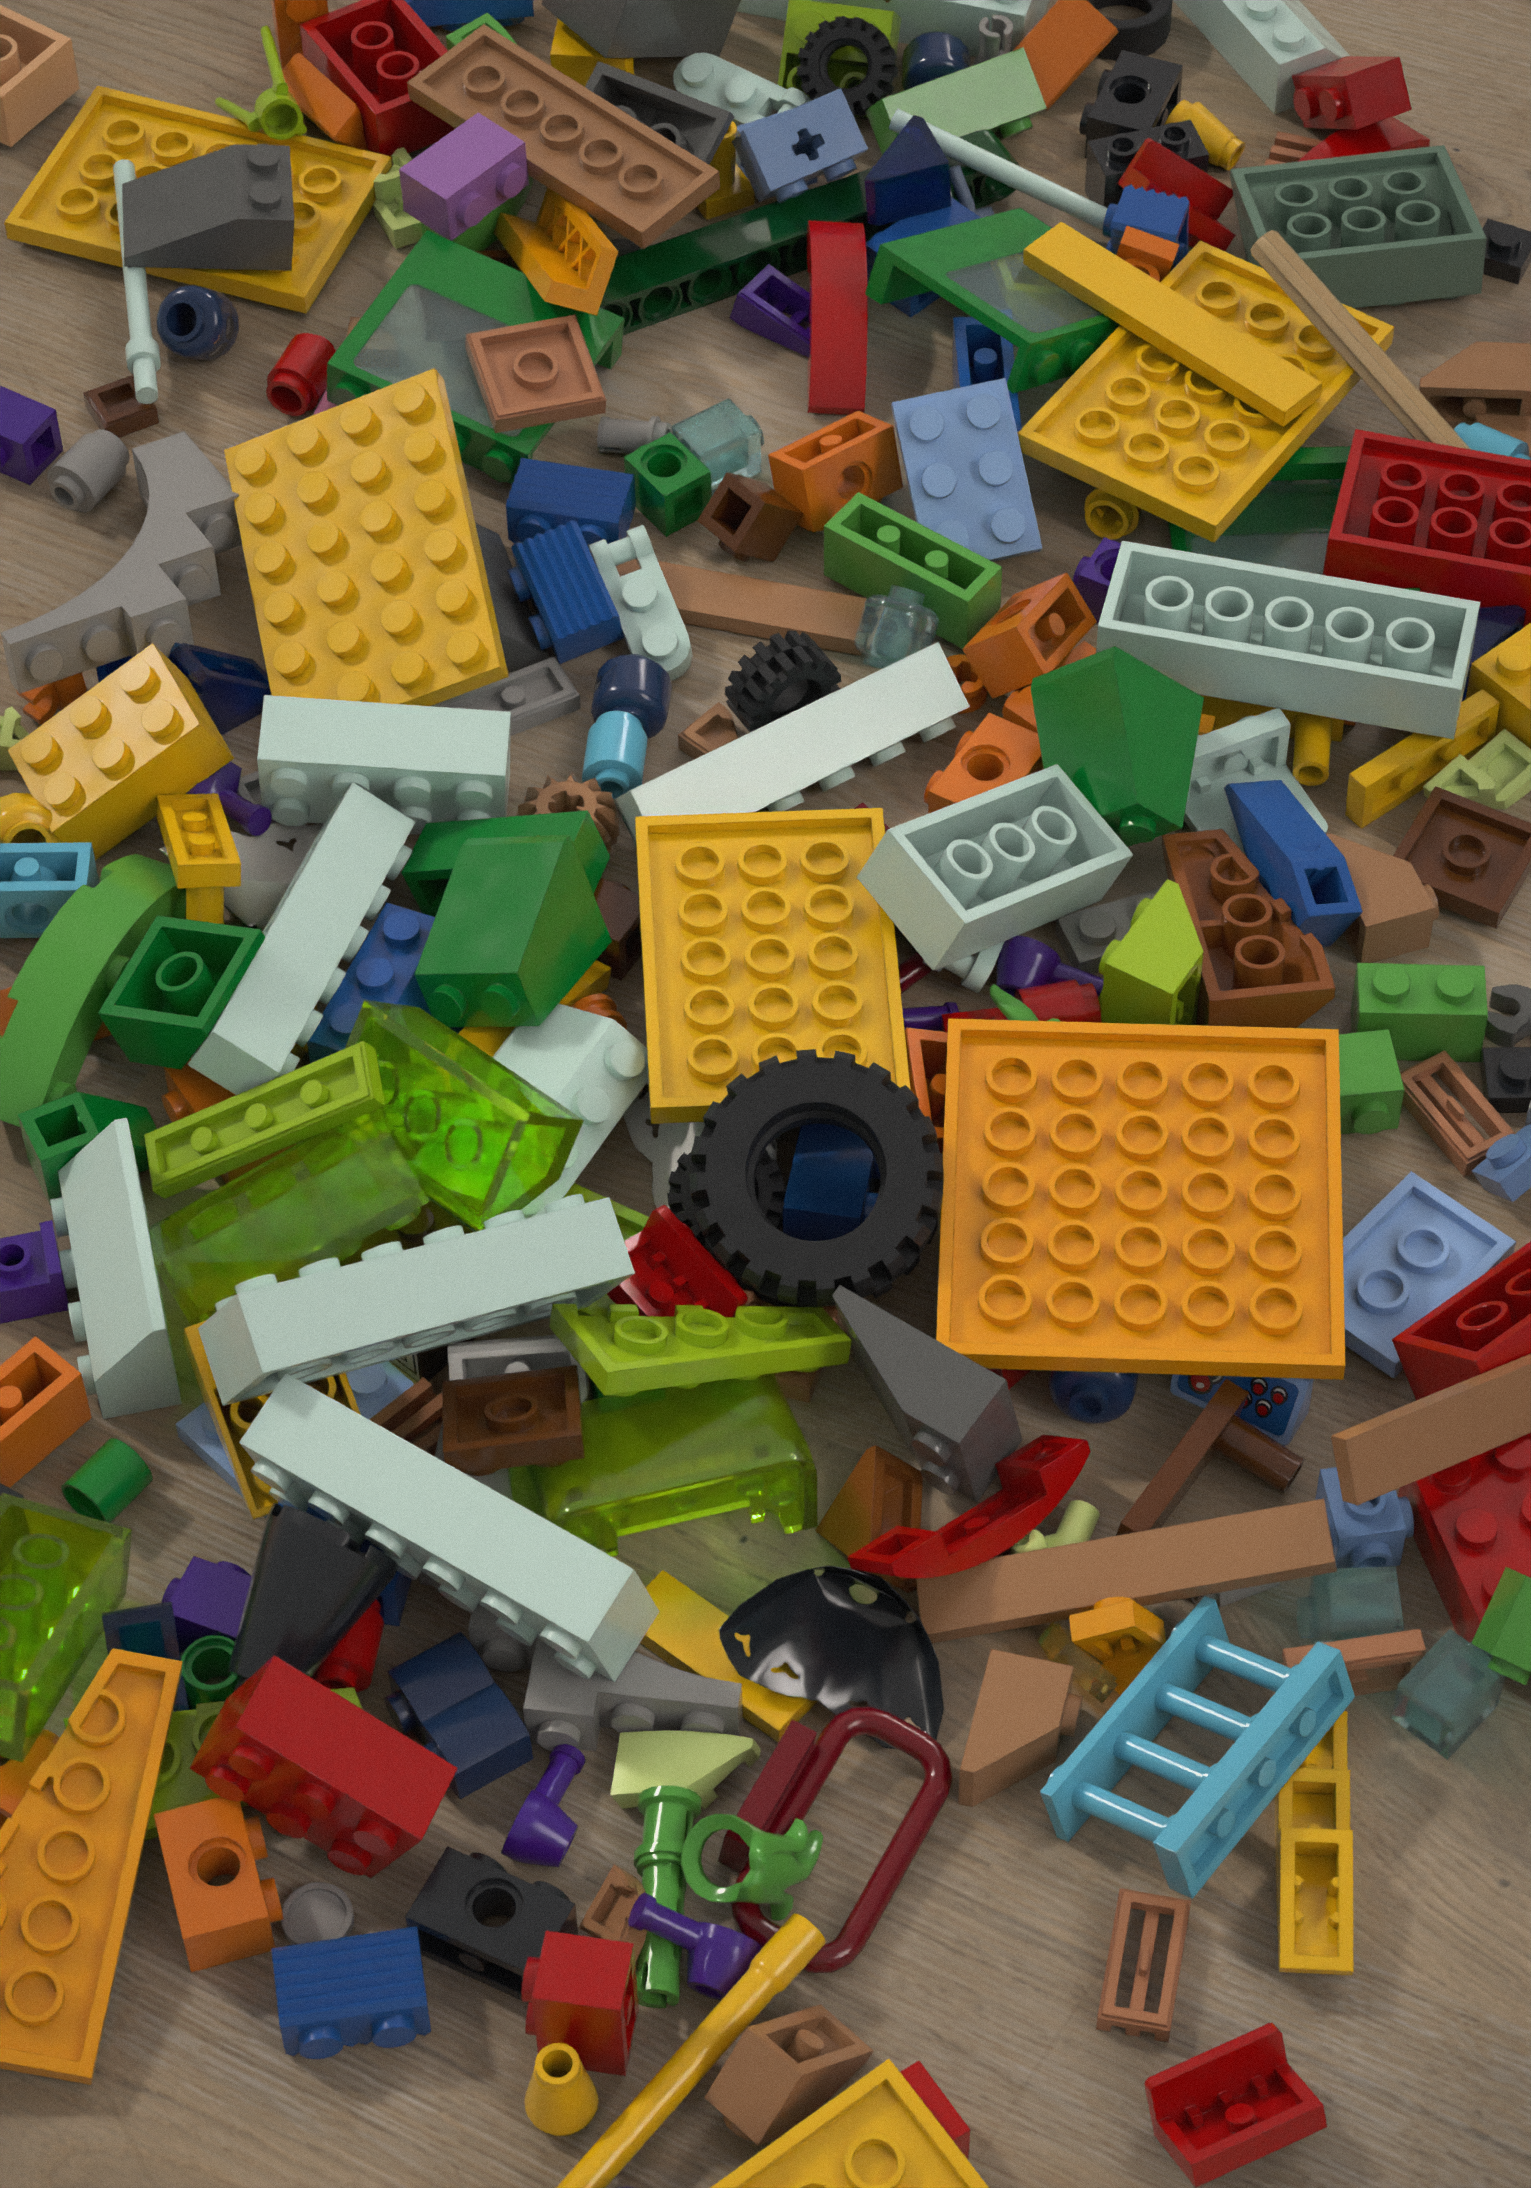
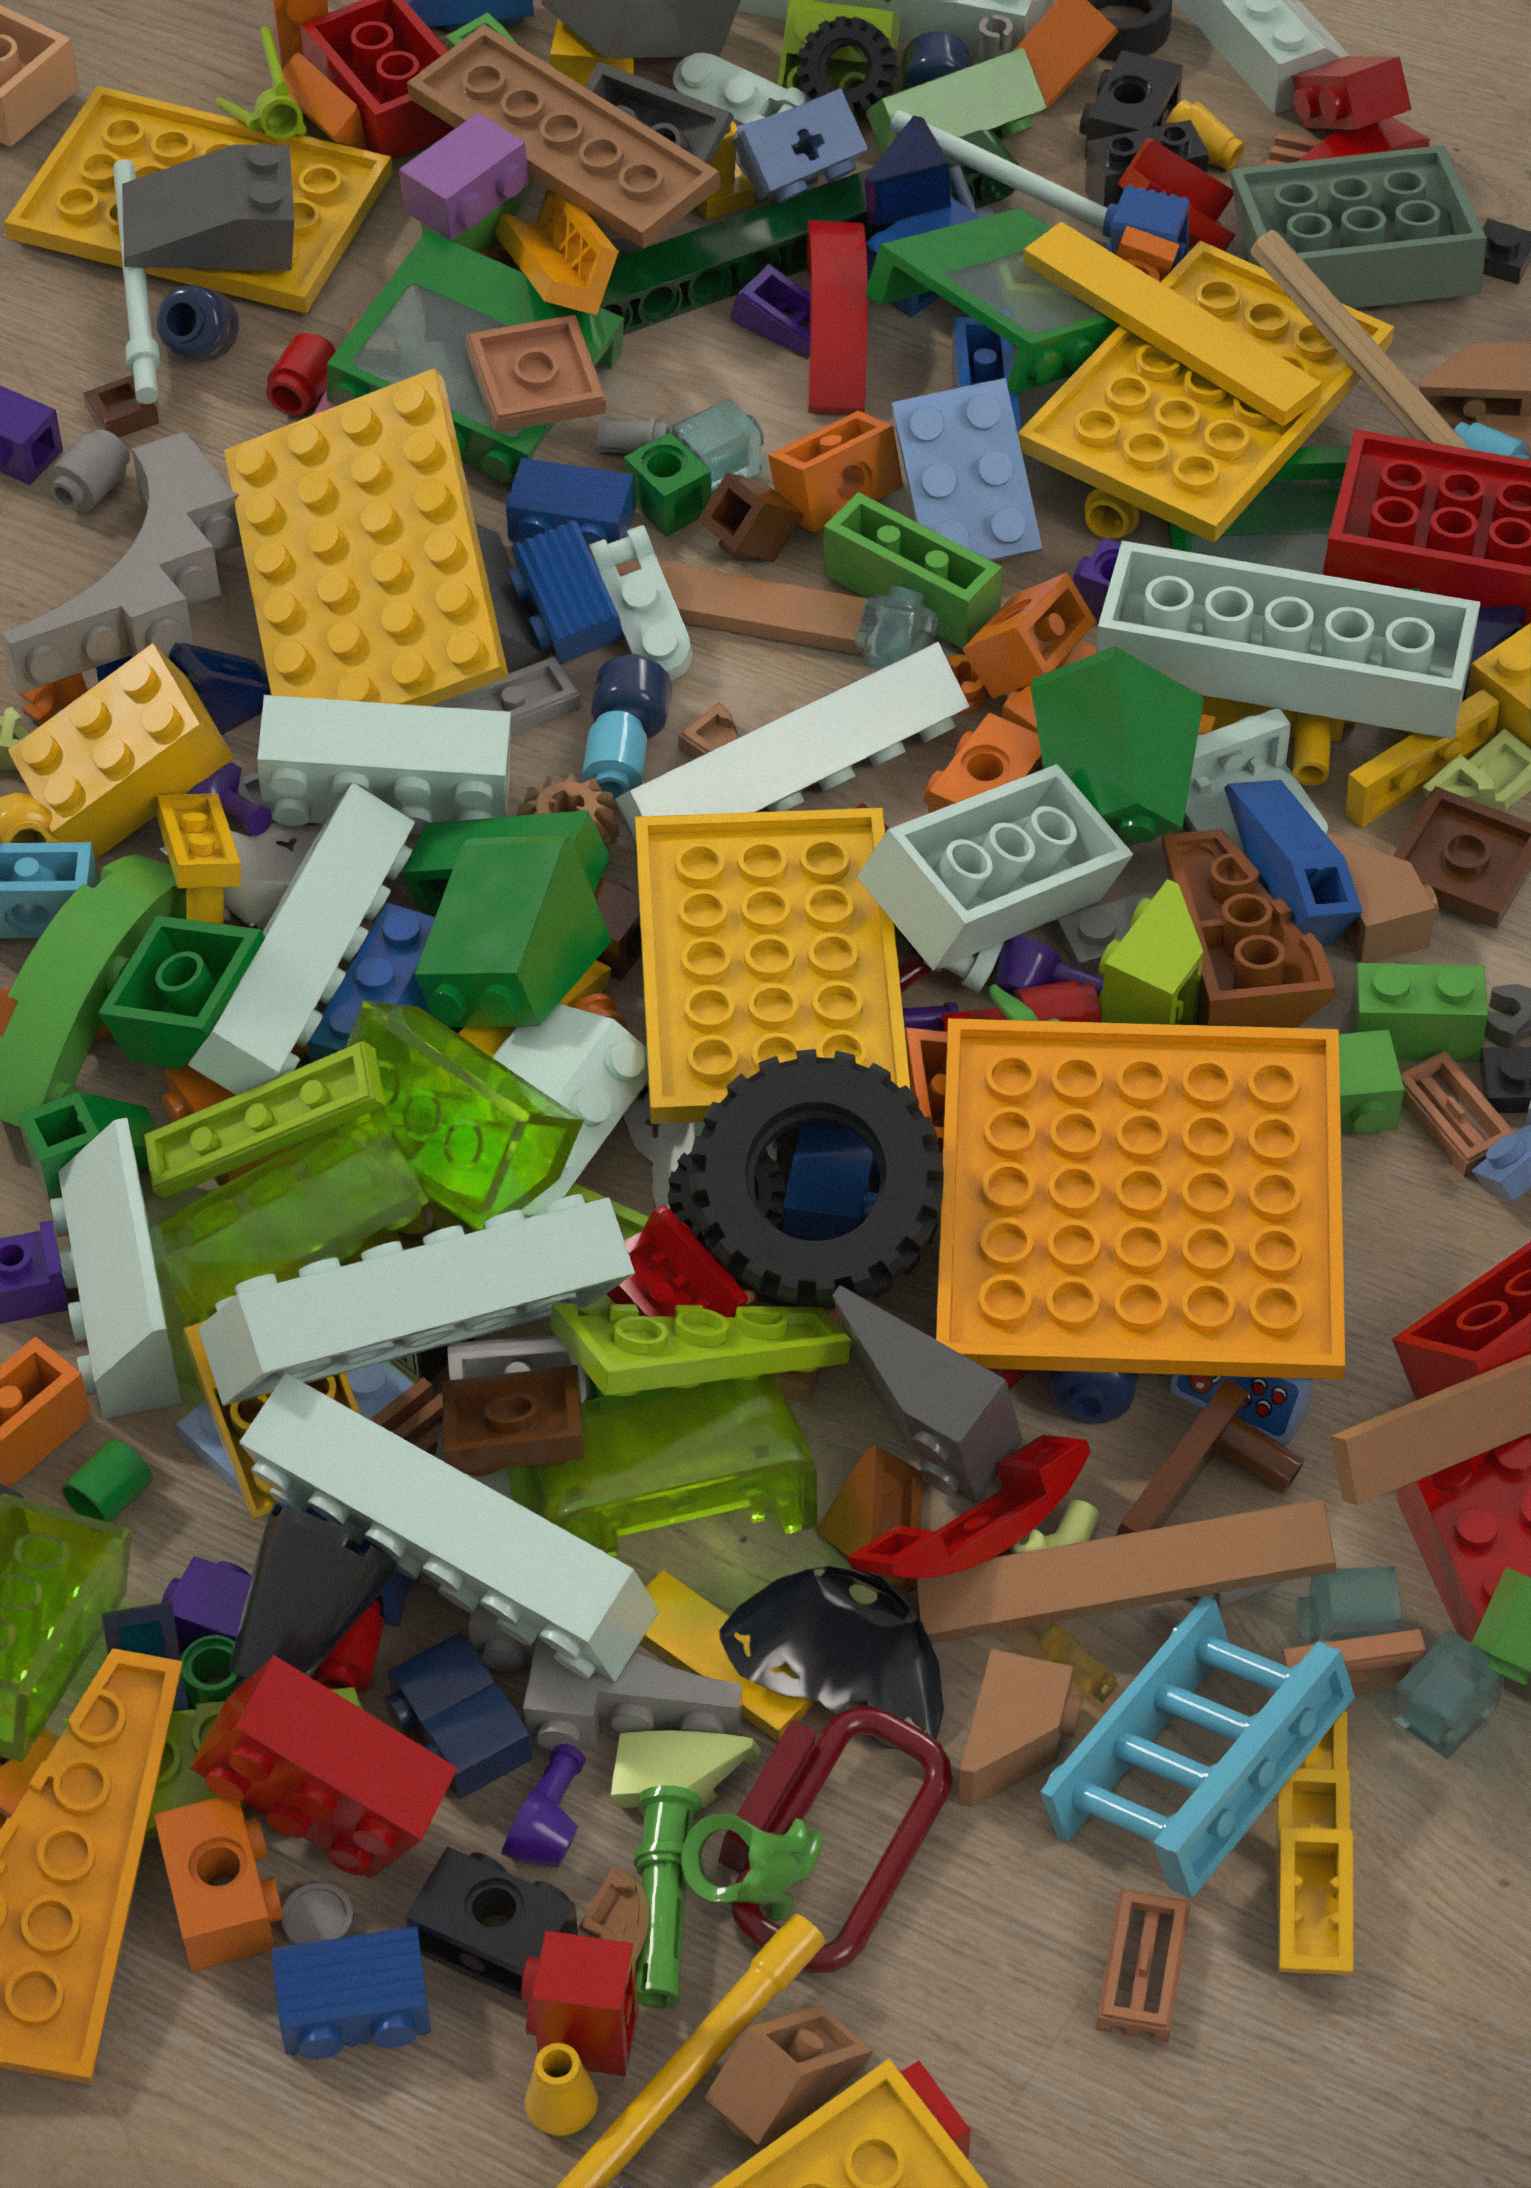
yellowish green slope [373,147,423,249] -> none
dark purple bar [628,1893,762,2001] -> none
black tyre [725,630,841,732] -> none
light orange plate [1069,1597,1166,1696] -> none
red bracket [1144,2023,1327,2188] -> none
medium blue brick [1315,1467,1414,1575] -> none
light blue plate [1343,1171,1516,1379] -> none

